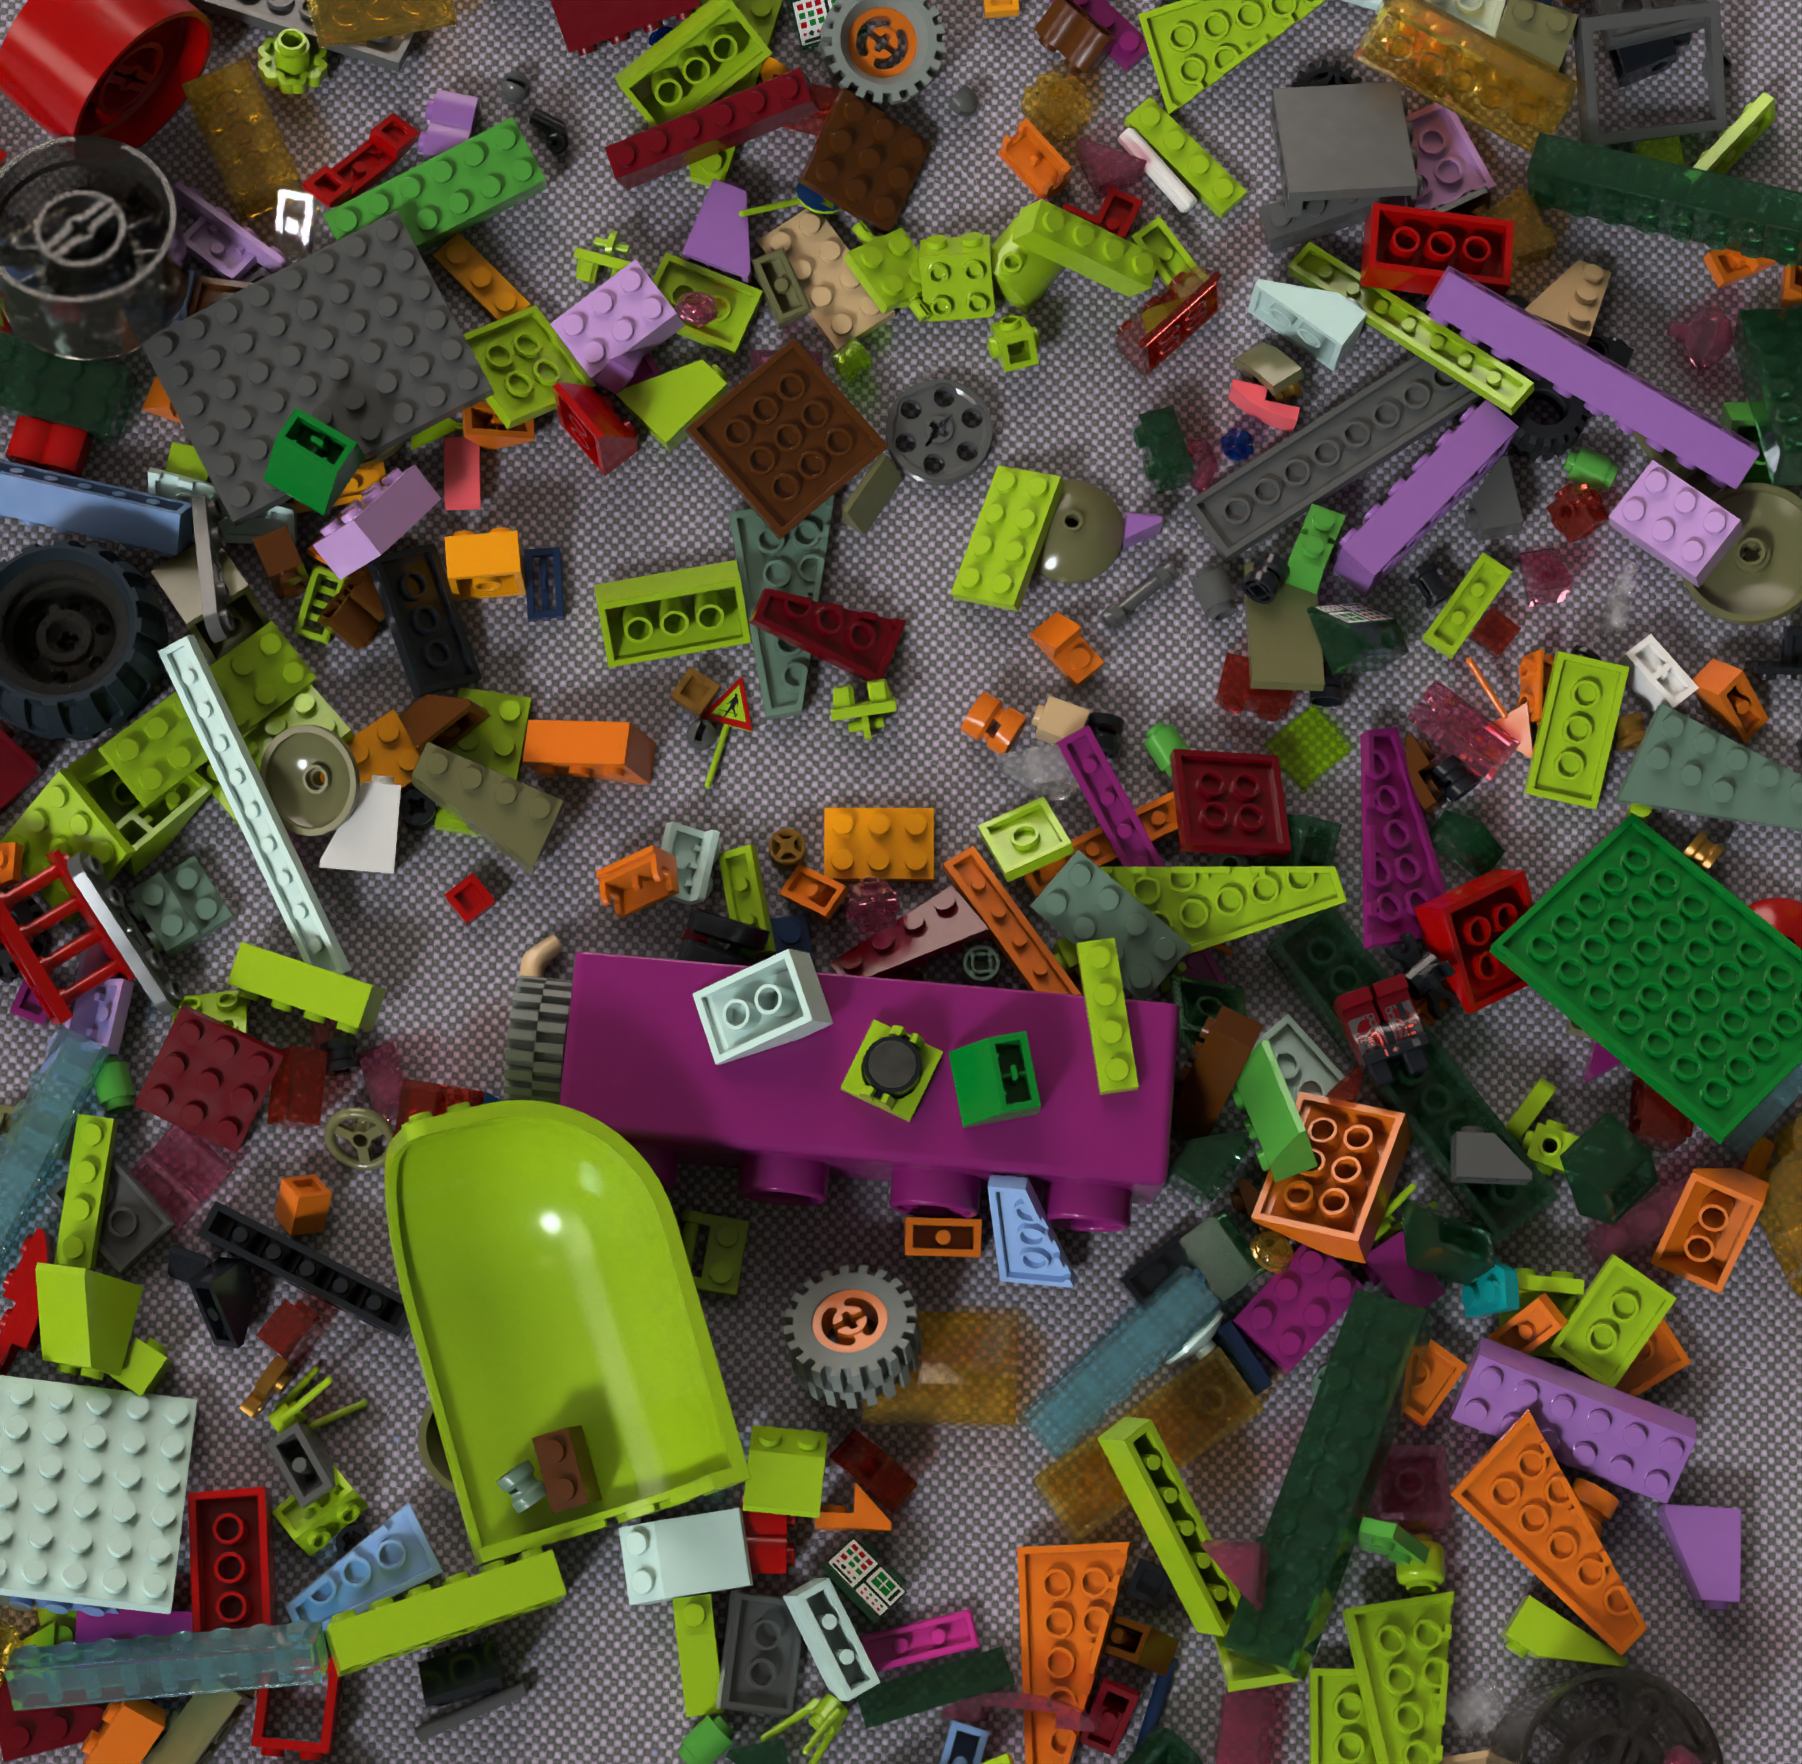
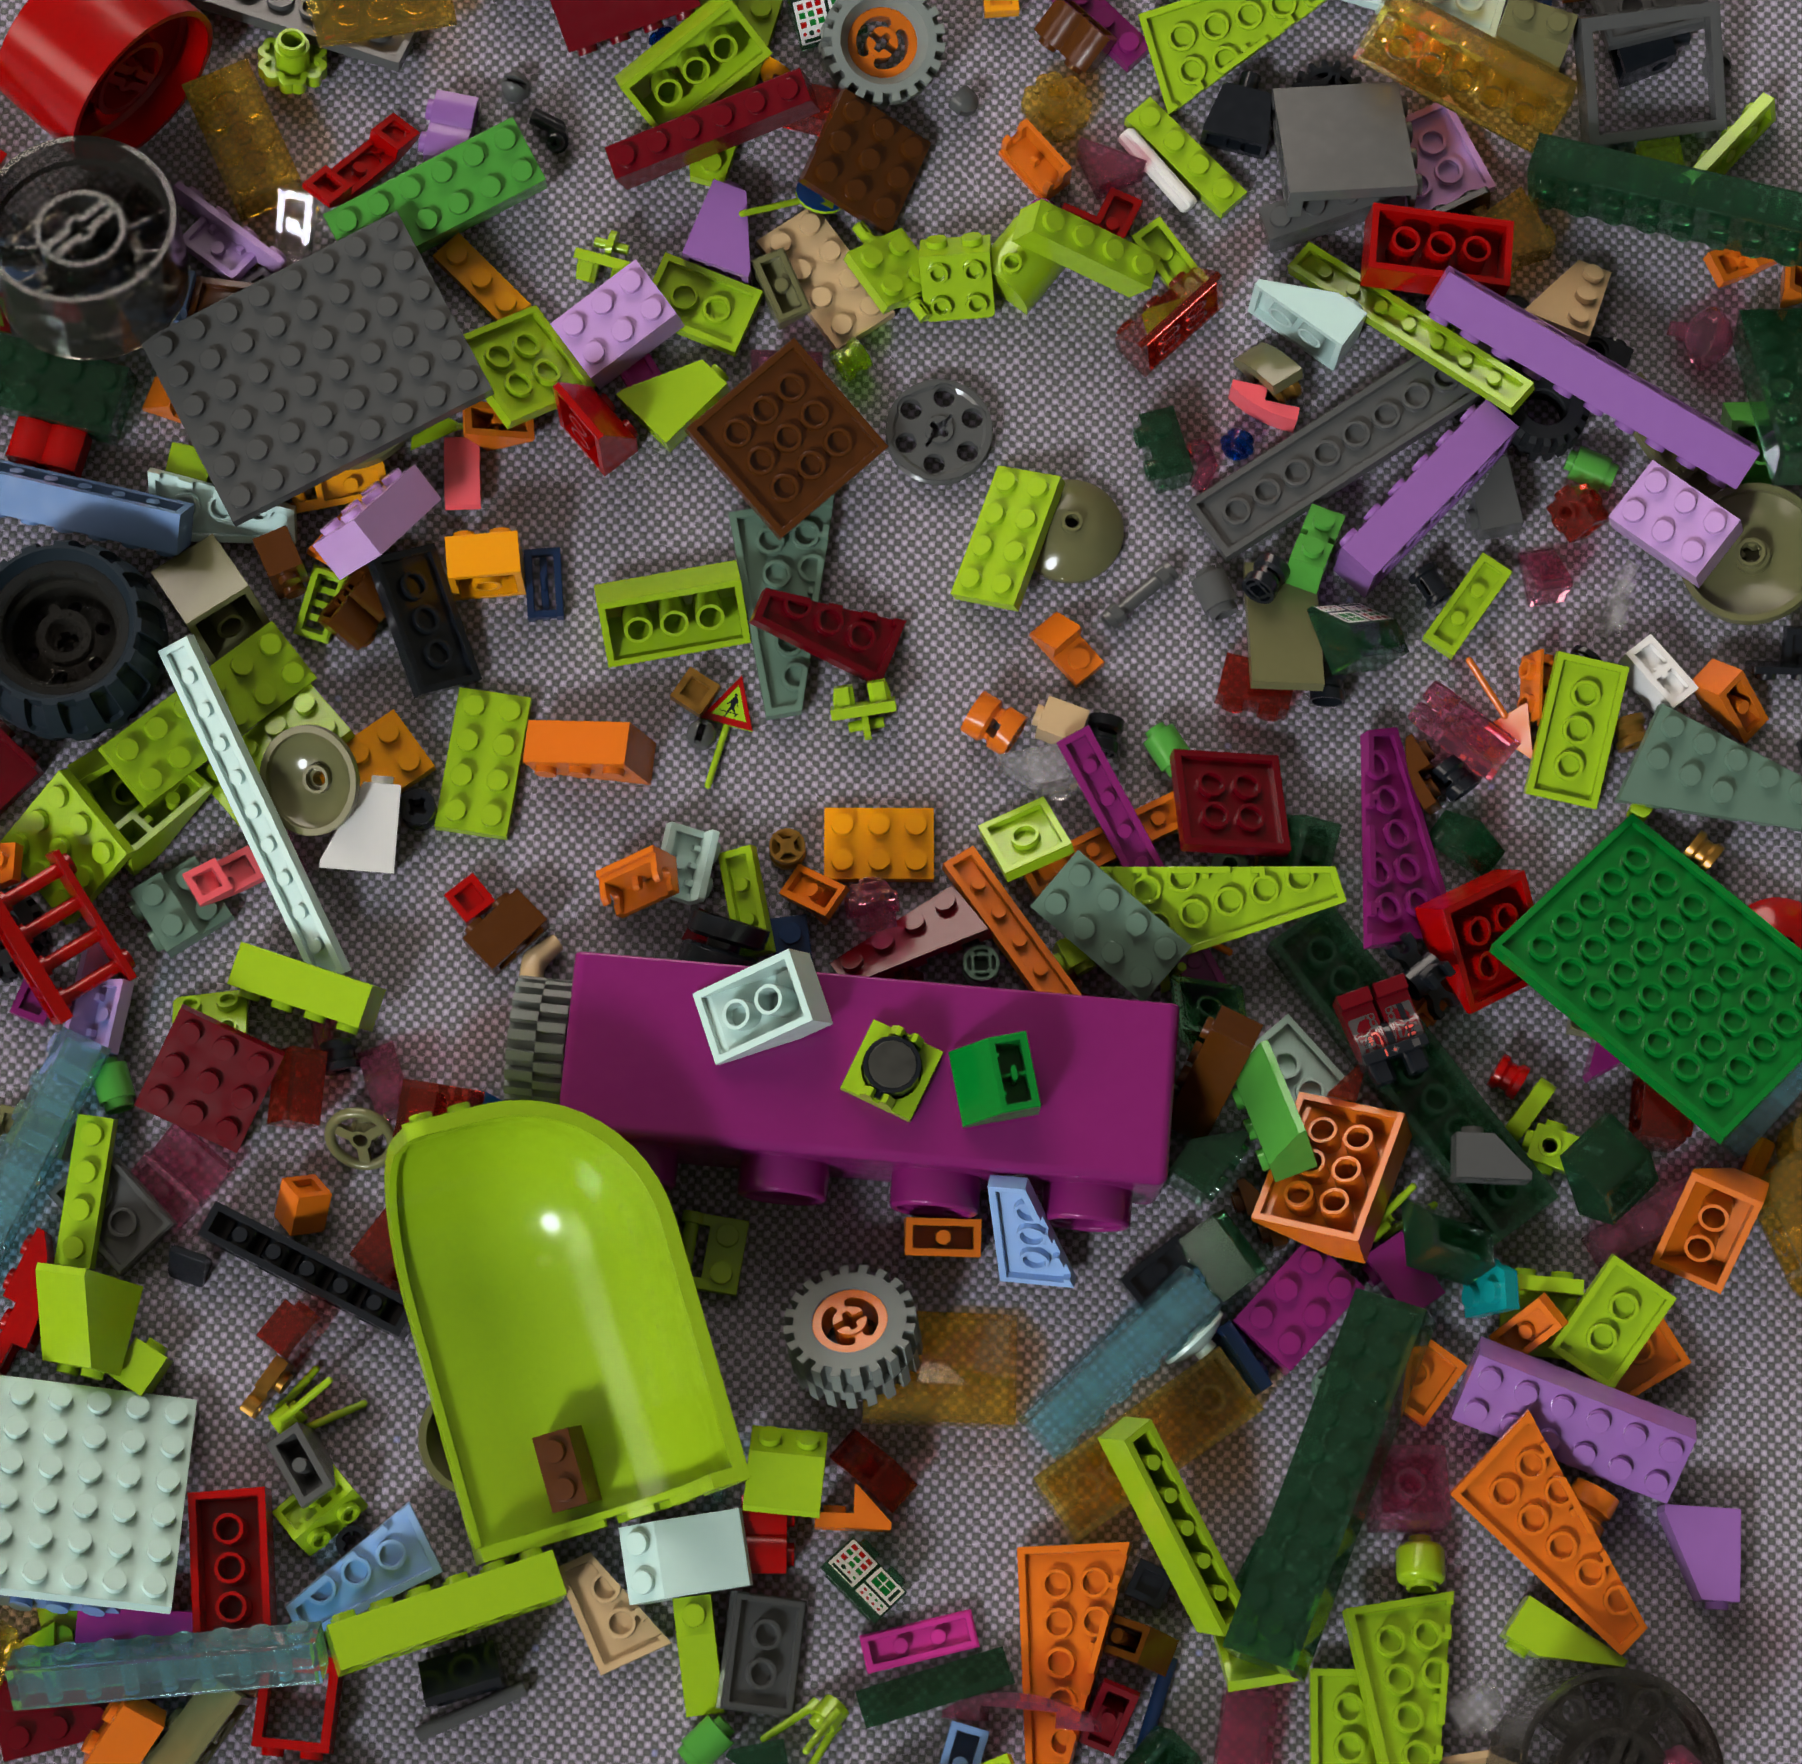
dark grey piece [67,851,184,1016] -> none
black slope [187,1257,257,1348] -> none
dark grey piece [191,494,235,643] -> none
green slope [263,407,365,517] -> none
reddish brown slope [399,694,491,752] -> none
olive wedge [412,742,564,876] -> none
sand green wheel [496,1459,547,1513] -> none
medium lavender slope [596,350,644,394] -> none
clear pink hat [674,292,719,328] -> none
light aqua brick [783,1578,881,1701] -> none
olive slope [842,453,902,534] -> none
lime brick [987,315,1040,372] -> none
lime plate [1076,938,1139,1095] -> none
medium lavender slope [1122,512,1163,548] -> none
clear pink slope [1201,1540,1268,1611] -> none
clear yellow hat [1250,1231,1293,1273] -> none
clear neon green piece [1264,705,1352,790] -> none
bright green wing [1359,1517,1430,1566] -> none
clear red plate [1469,607,1521,659] -> none
none -> coral slope [182,845,265,907]
none -> clear red slope [349,1208,398,1286]
none -> reddish brown brick [463,888,550,977]
none -> tan wing [558,1552,672,1676]
none -> black torso [1200,71,1272,160]
none -> red wheel [1486,1053,1531,1100]

